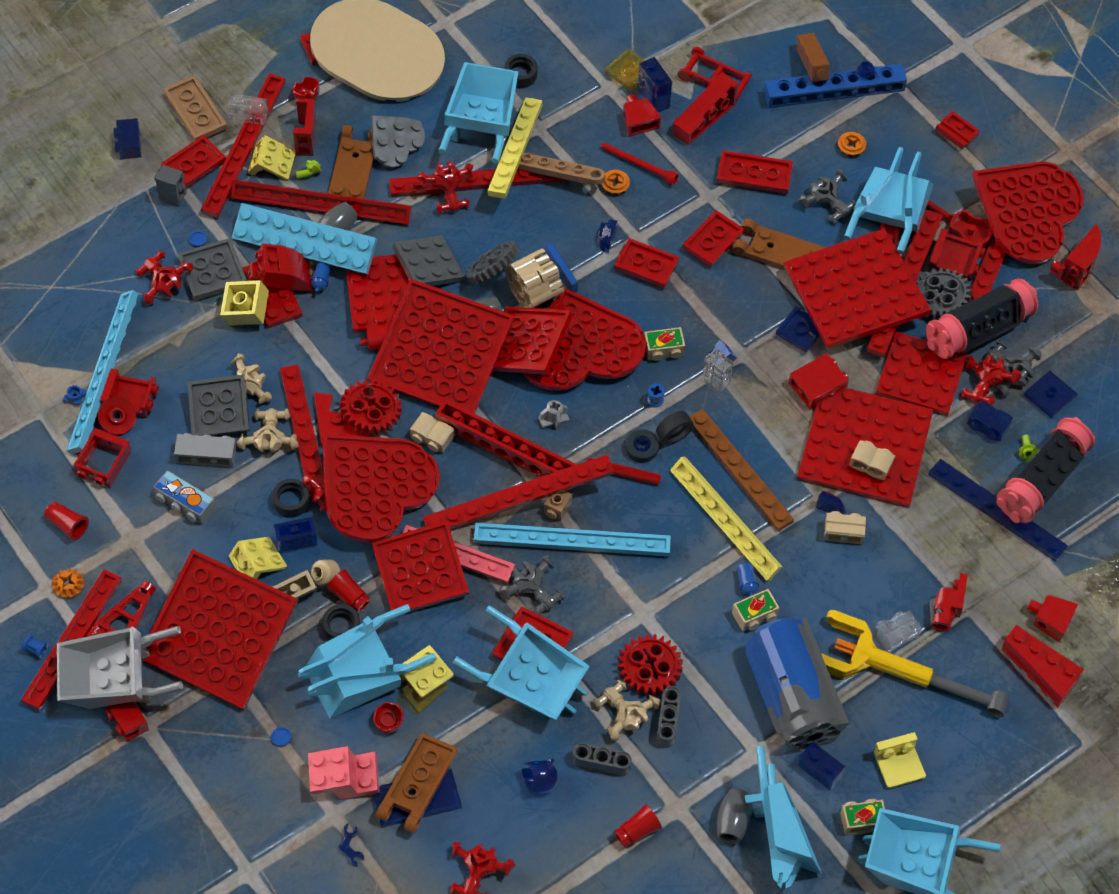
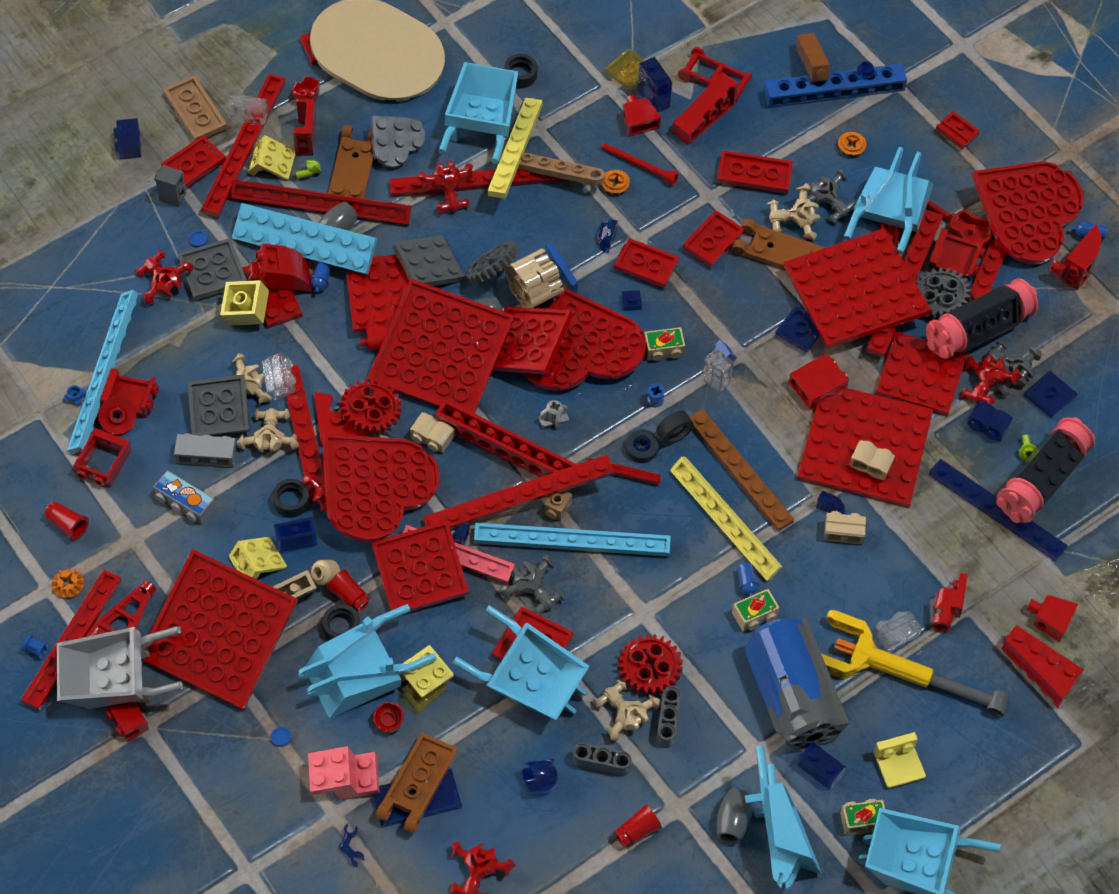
none -> clear brick [262,353,296,400]
none -> clear blue plate [453,522,470,545]
none -> clear blue plate [621,290,642,311]
none -> tan piece [767,183,820,241]
none -> blue piece [1071,221,1107,240]

